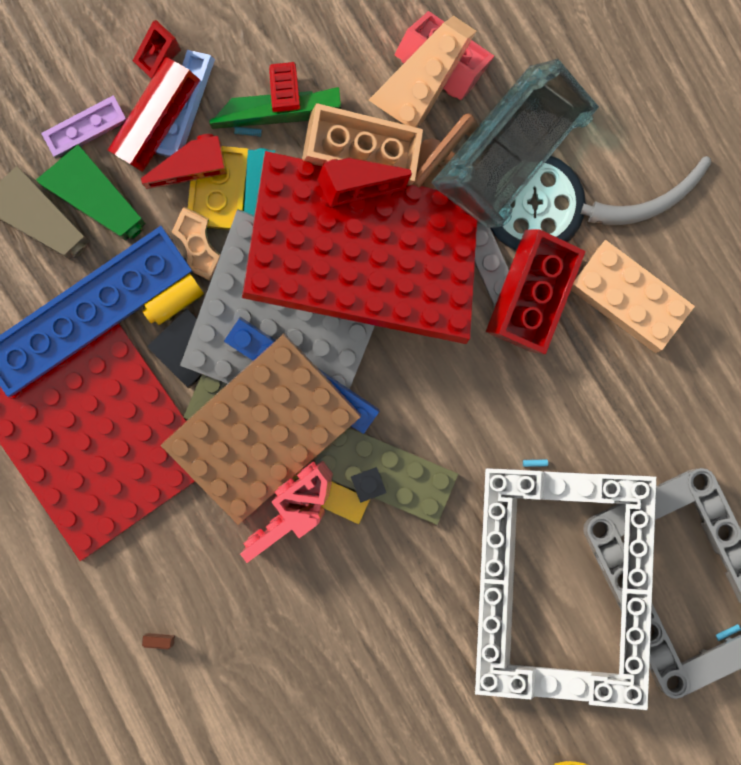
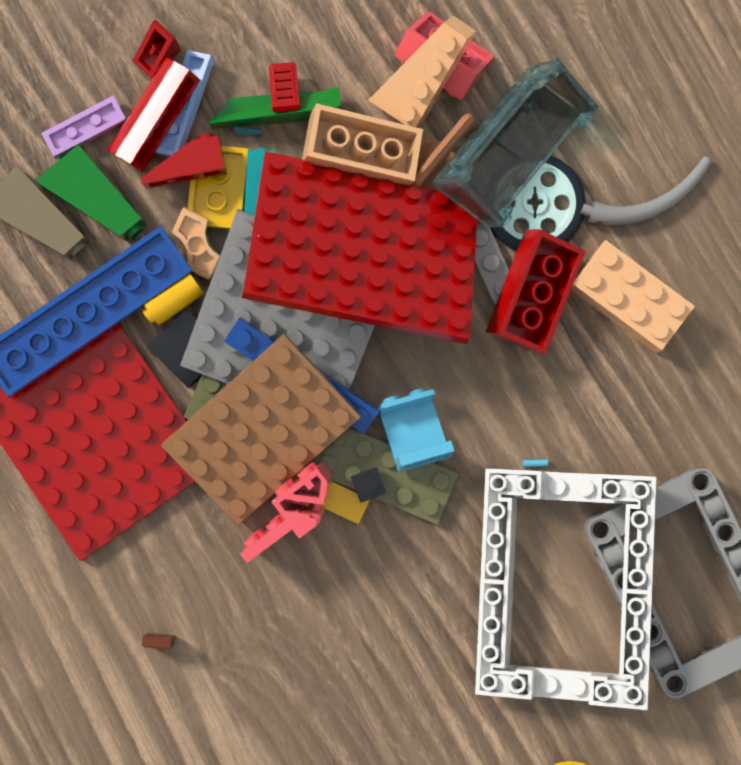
red slope [317,158,412,207] -> none
medium azure piece [715,624,741,641] -> none
none -> medium azure panel [379,388,454,473]

